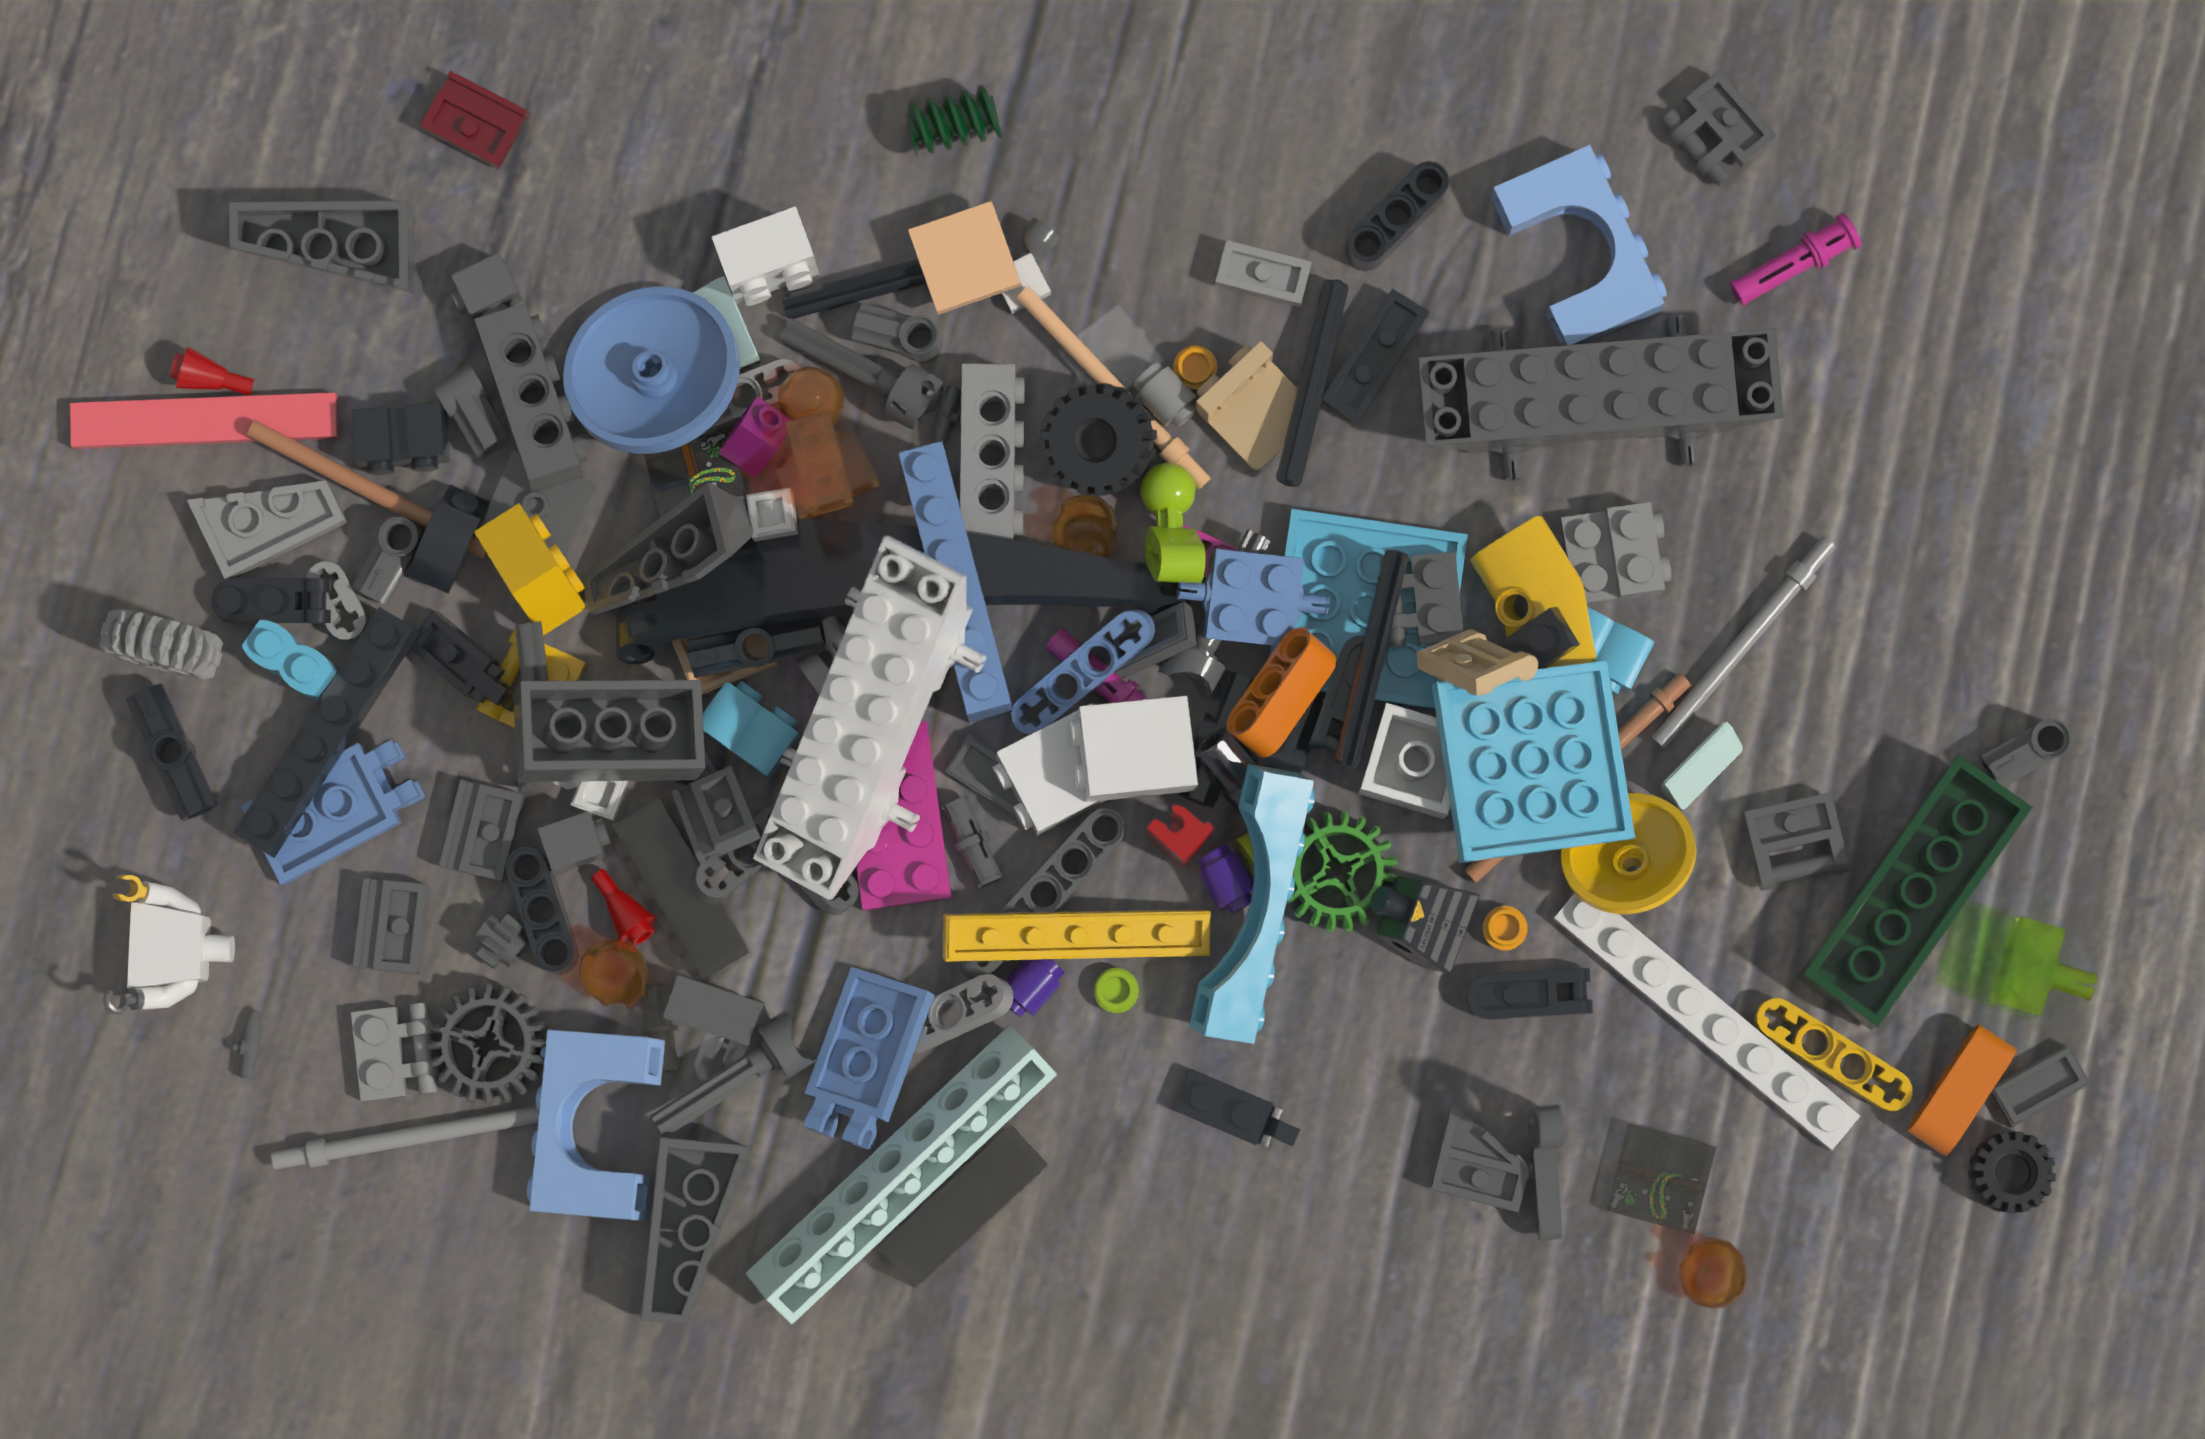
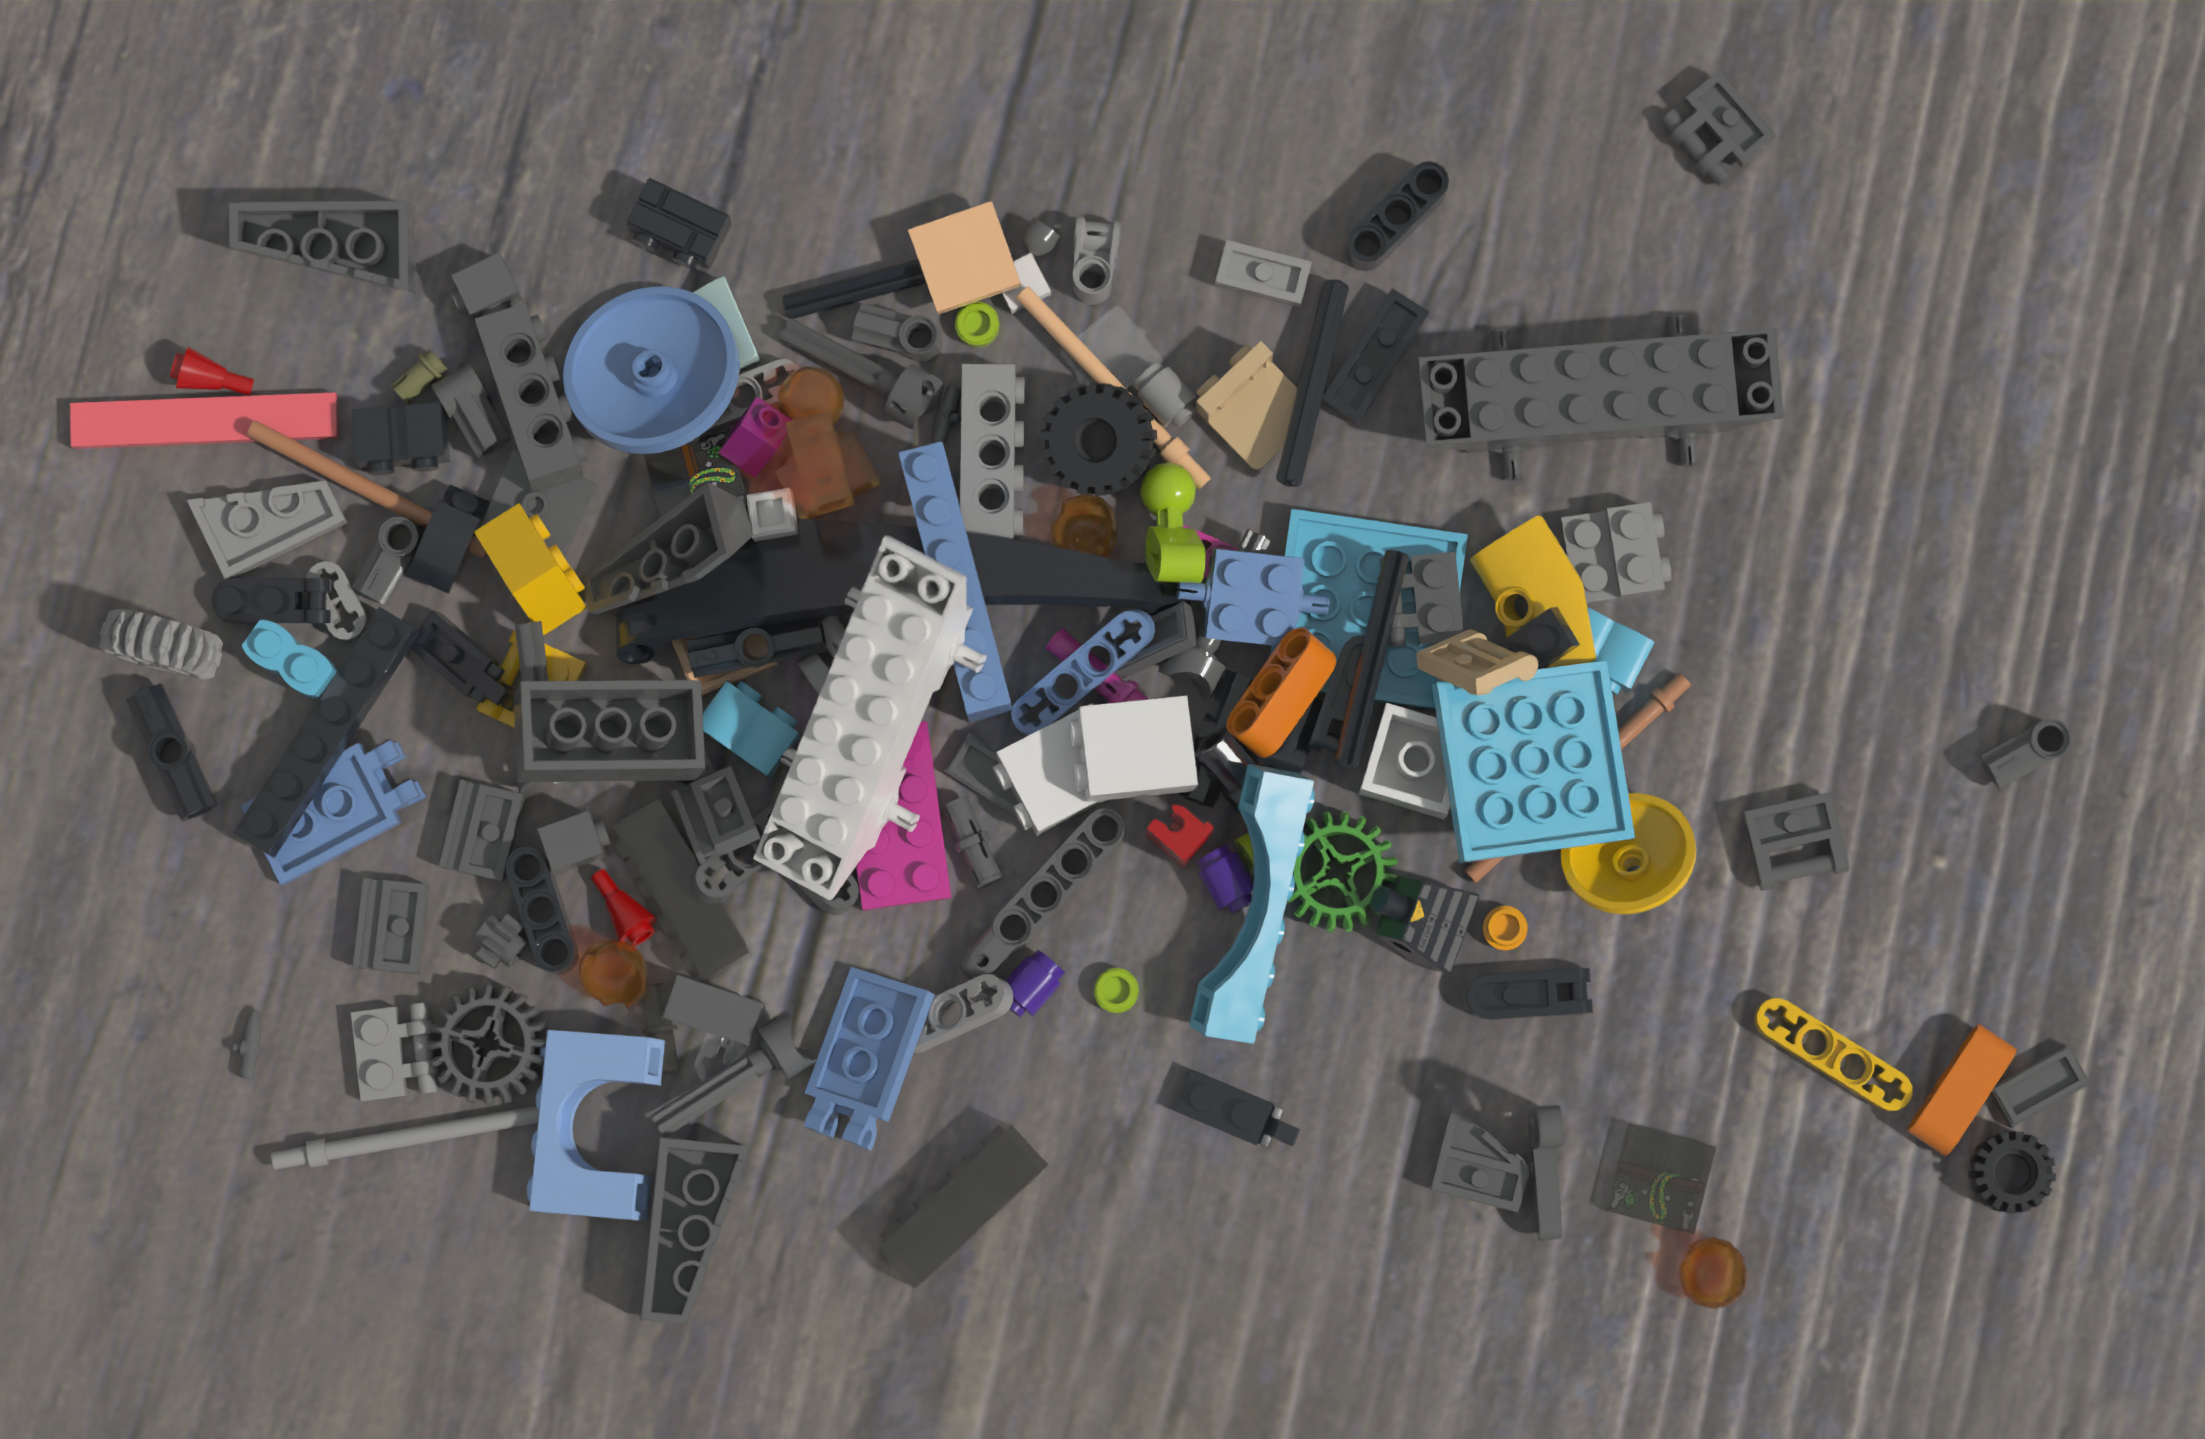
white torso [103,874,235,1015] -> none
dark red plate [420,71,530,169] -> none
white tile [571,781,629,821] -> none
white brick [712,206,819,306] -> none
light aqua brick [745,1025,1057,1324] -> none
dark green piece [907,85,1002,157] -> none
yellow tile [943,909,1211,961] -> none
light orange plate [1173,345,1217,390] -> none
light blue arch [1490,145,1667,346] -> none
white plate [1553,893,1860,1151] -> none
light grey bar [1651,537,1836,749] -> none
light aqua slope [1659,721,1743,810] -> none
dark pink pin [1729,212,1862,306] -> none
dark green brick [1796,755,2033,1030] -> none
clear neon green brick [1988,916,2098,1019] -> none
none -> olive pin [390,349,448,405]
none -> black brick [626,178,732,270]
none -> lime tile [955,302,999,348]
none -> light grey piece [1072,216,1121,305]

